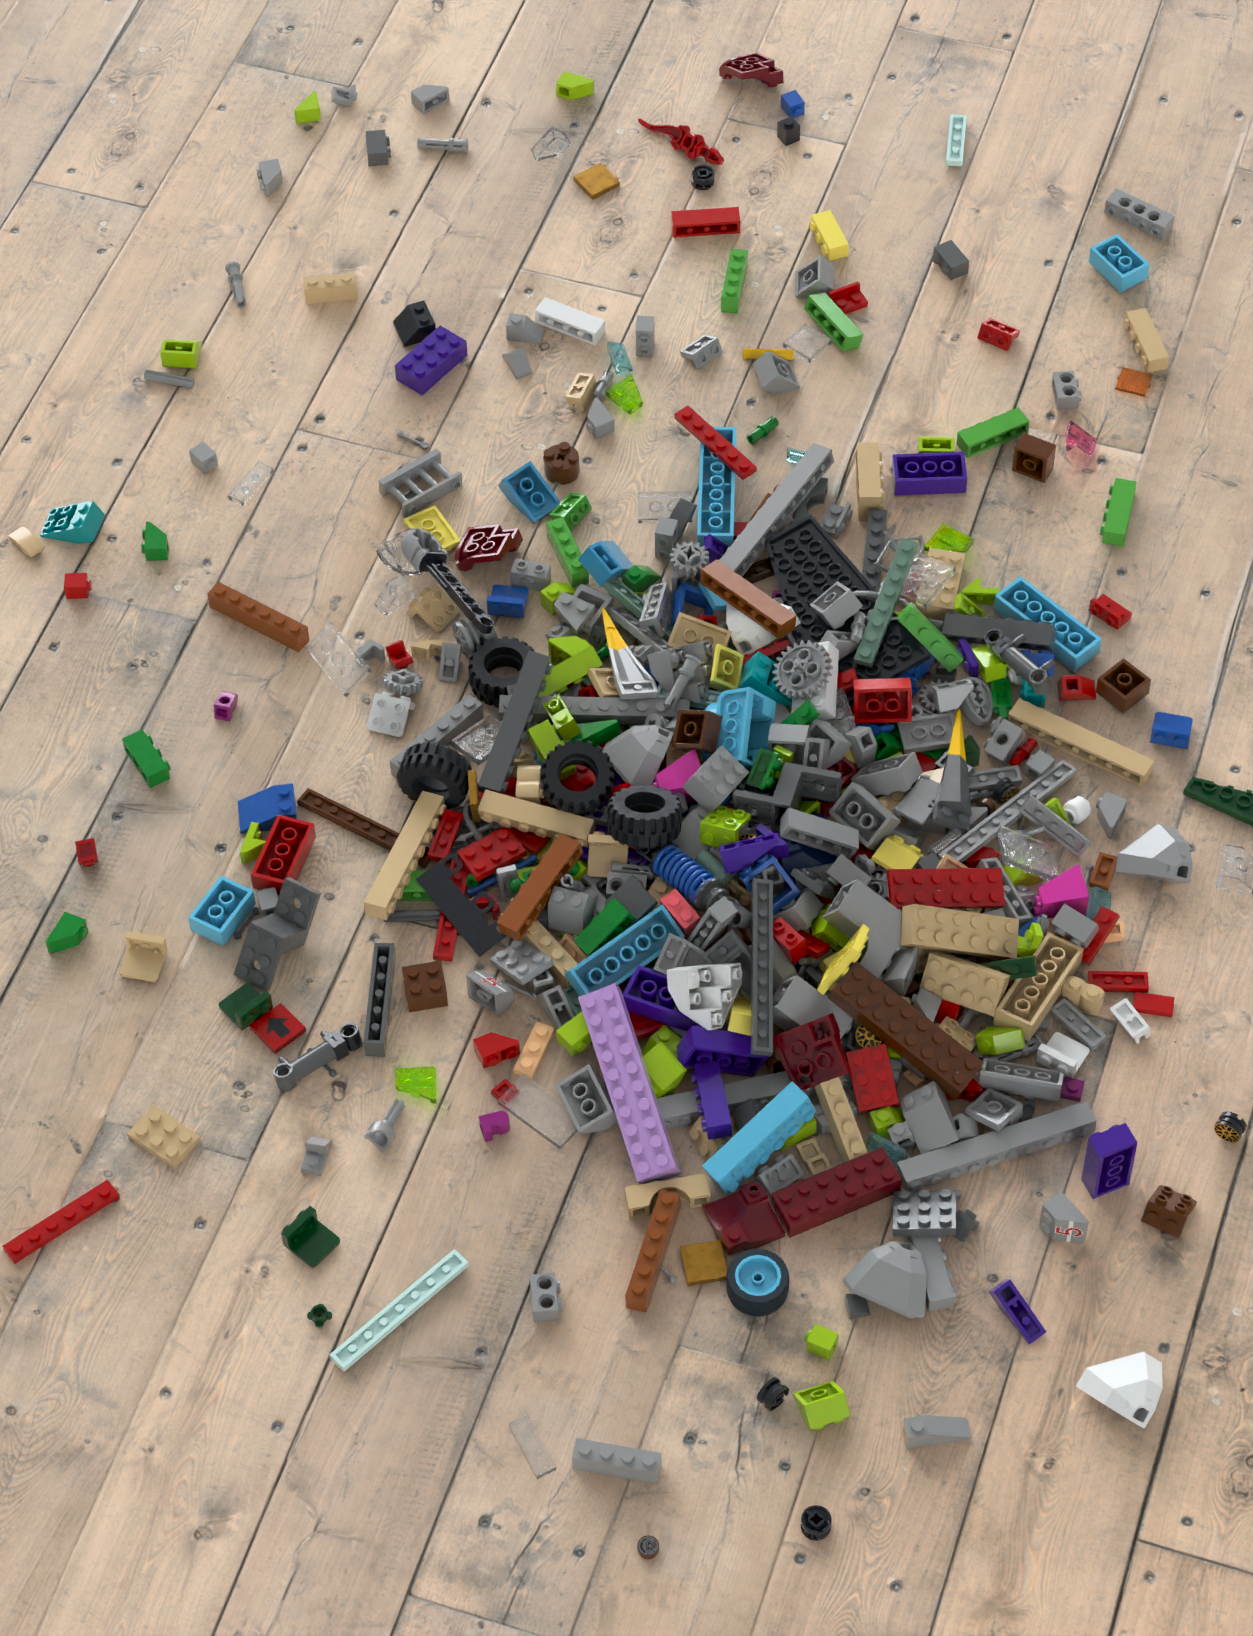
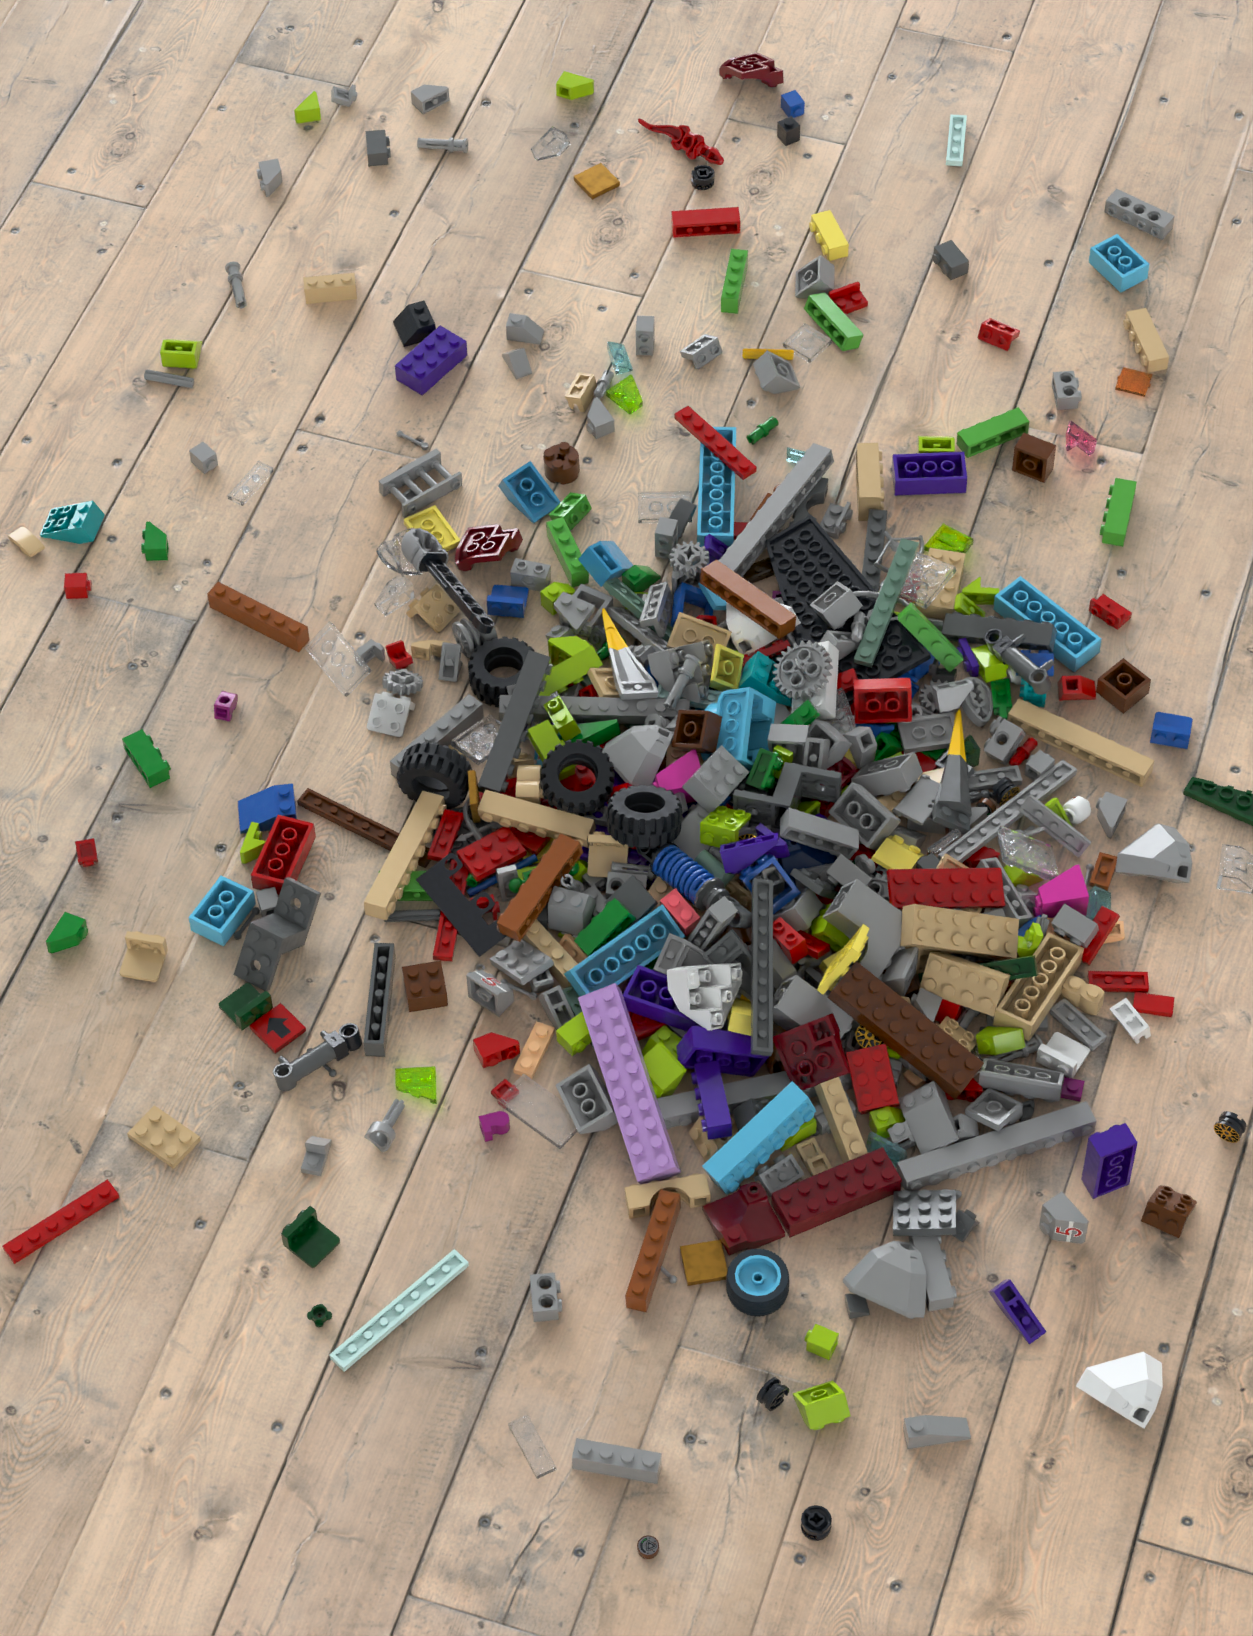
white brick [535,297,605,346] -> none

